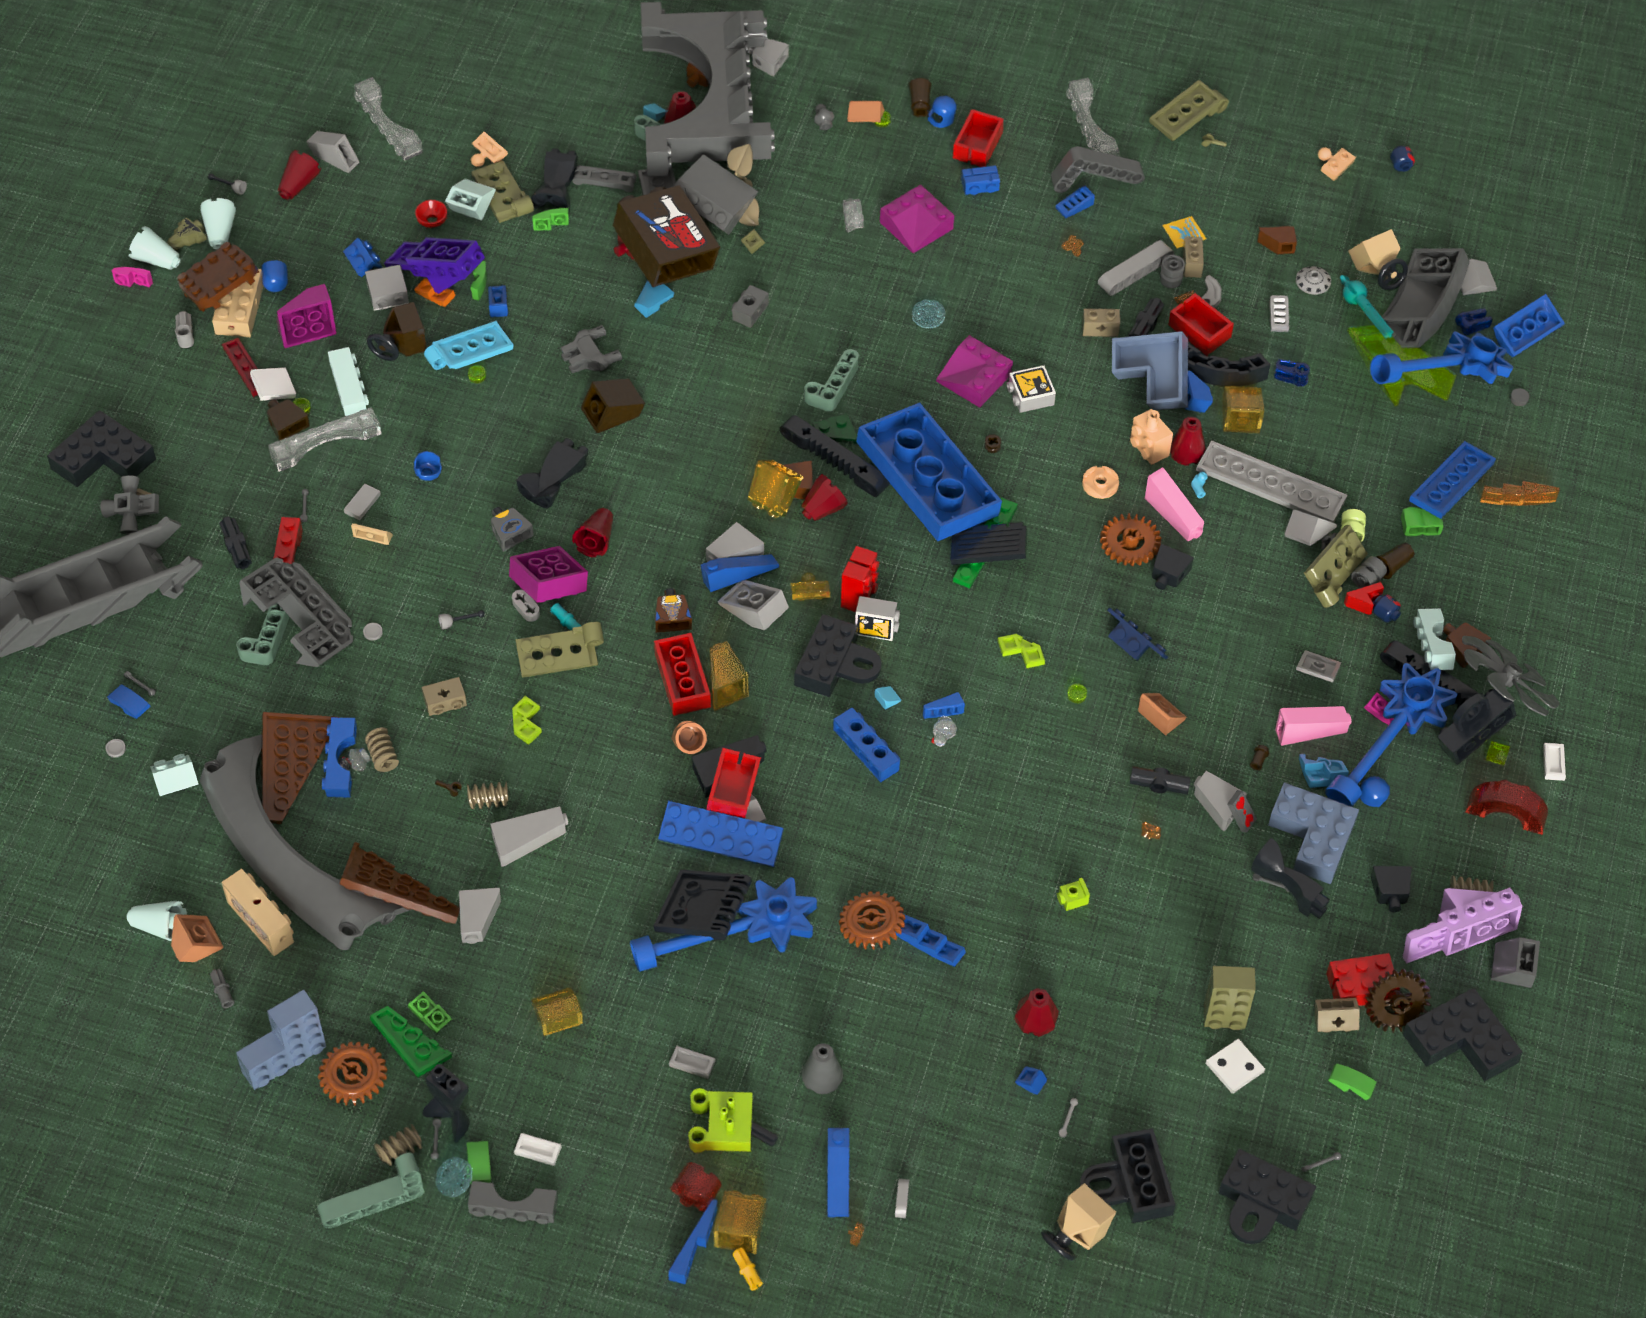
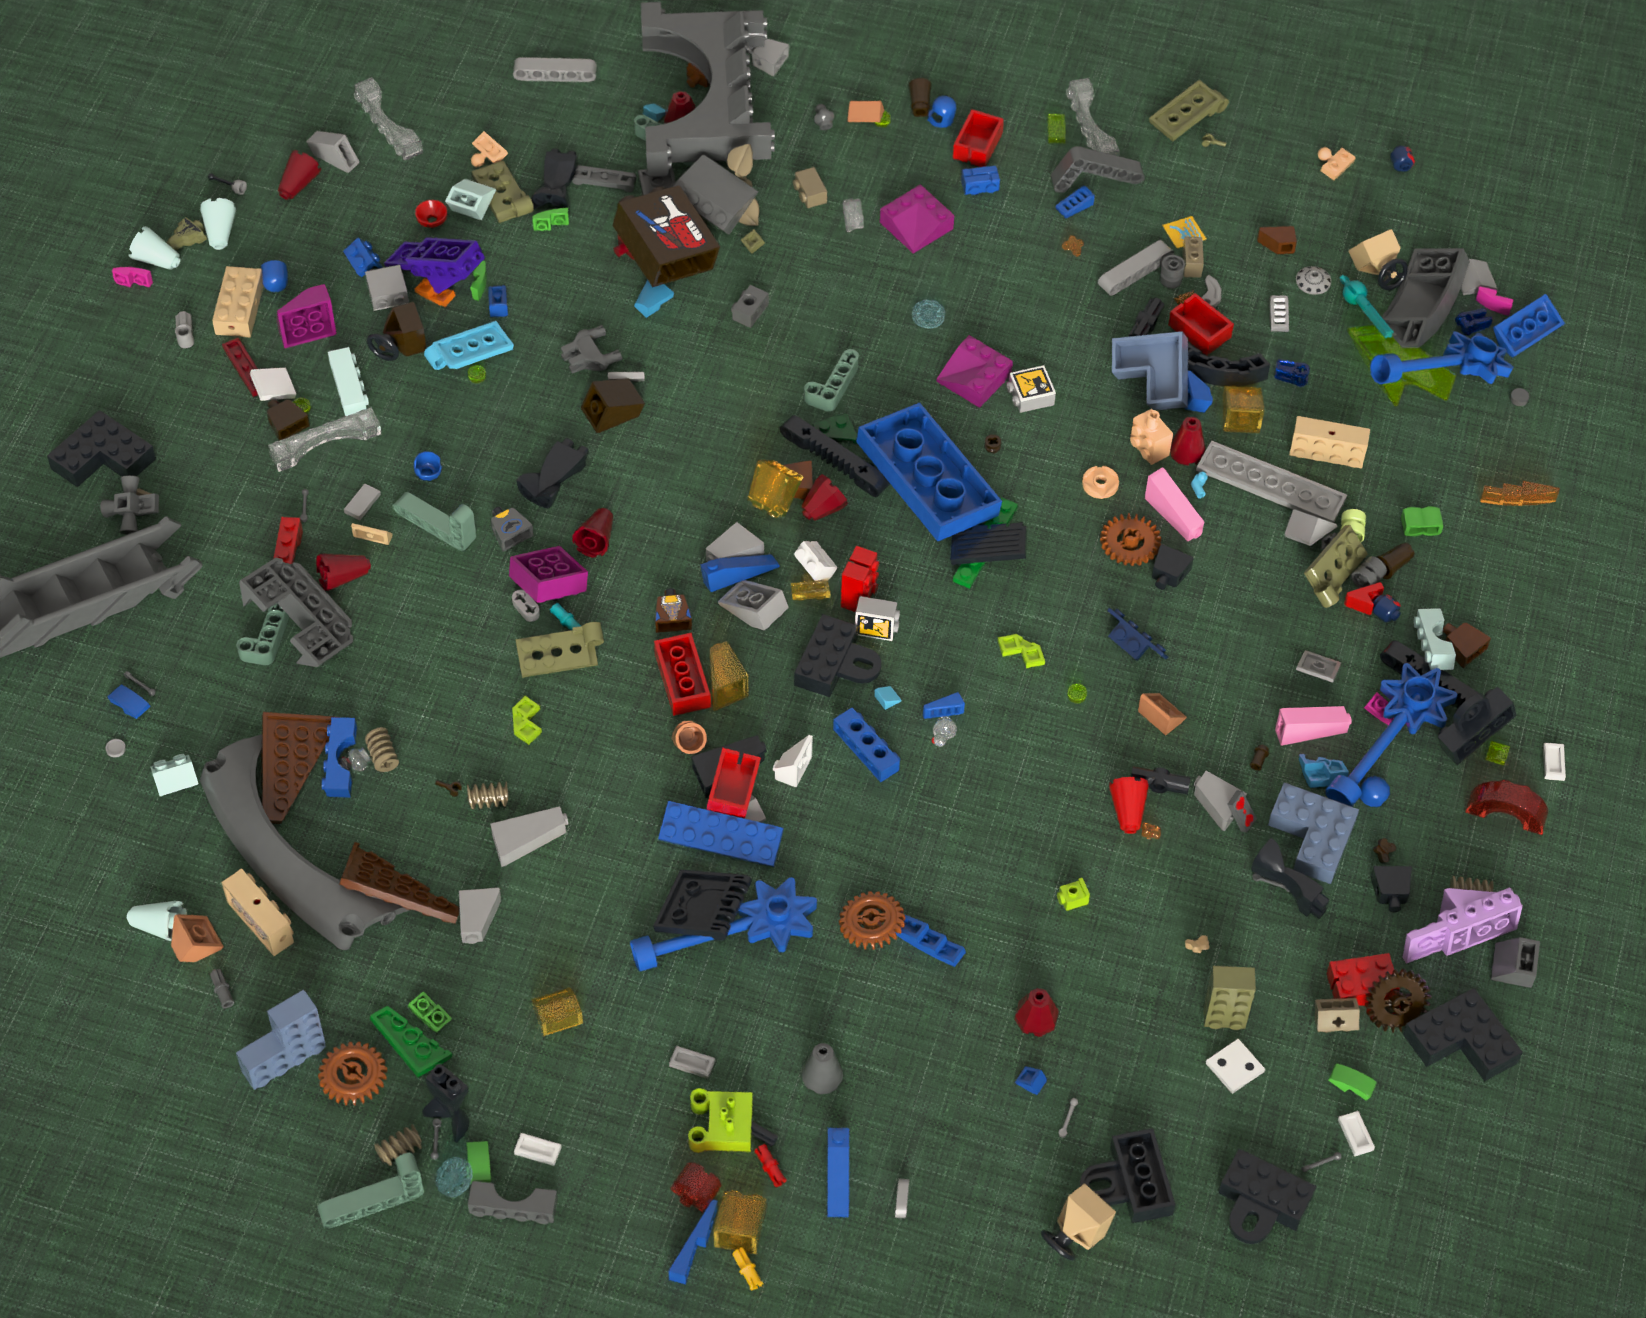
reddish brown plate [177,242,259,312] -> none
black piece [219,516,252,569] -> none
light grey piece [363,623,383,641] -> none
dark tan brick [422,677,467,716] -> none
hinge [438,610,485,630] -> none
clear orange piece [848,1222,865,1246] -> none
dark tan brick [1082,309,1120,337] -> none
blue plate [1409,441,1496,519] -> none
dark grey piece [1462,636,1560,716] -> none
none -> dark red cone [316,553,371,591]
none -> sand green beam [393,492,476,551]
none -> light grey beam [513,57,597,82]
none -> light grey tile [608,372,645,382]
none -> red pin [754,1144,787,1187]
none -> white slope [773,735,813,787]
none -> dark tan brick [793,167,827,208]
none -> white brick [794,541,837,581]
none -> clear neon green tile [1047,114,1065,143]
none -> cone [1109,777,1149,834]
none -> tan piece [1185,935,1210,953]
none -> tan brick [1290,416,1370,468]
none -> white tile [1338,1111,1375,1156]
none -> dark brown piece [1373,838,1396,863]
none -> dark pink slope [1476,286,1513,316]

